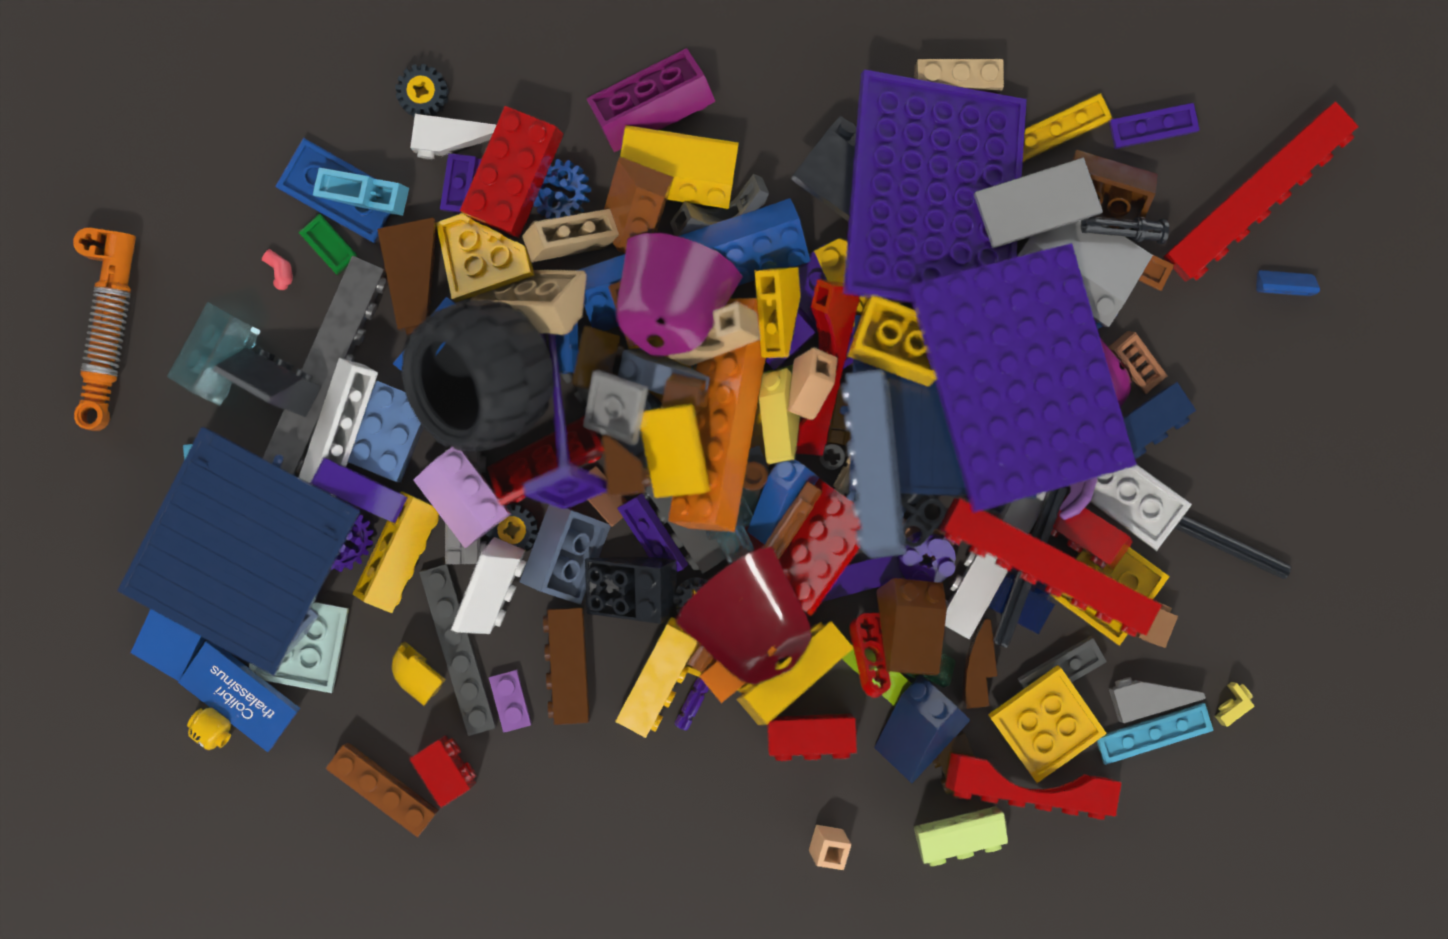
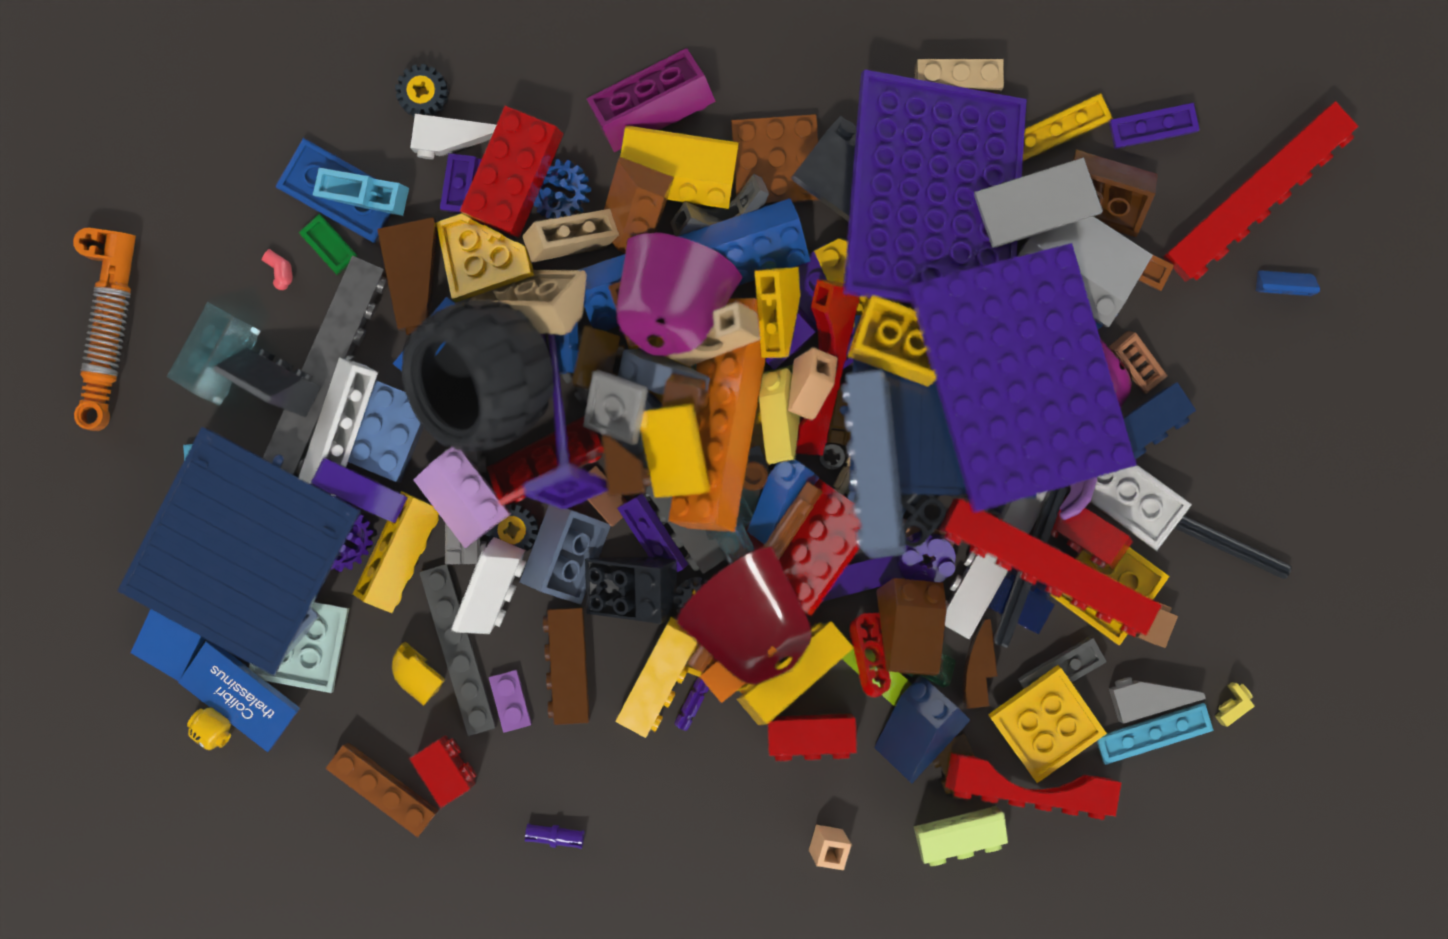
black pin [1081,216,1169,244] -> none
none -> dark purple pin [525,823,585,849]
none -> dark orange plate [731,115,820,204]

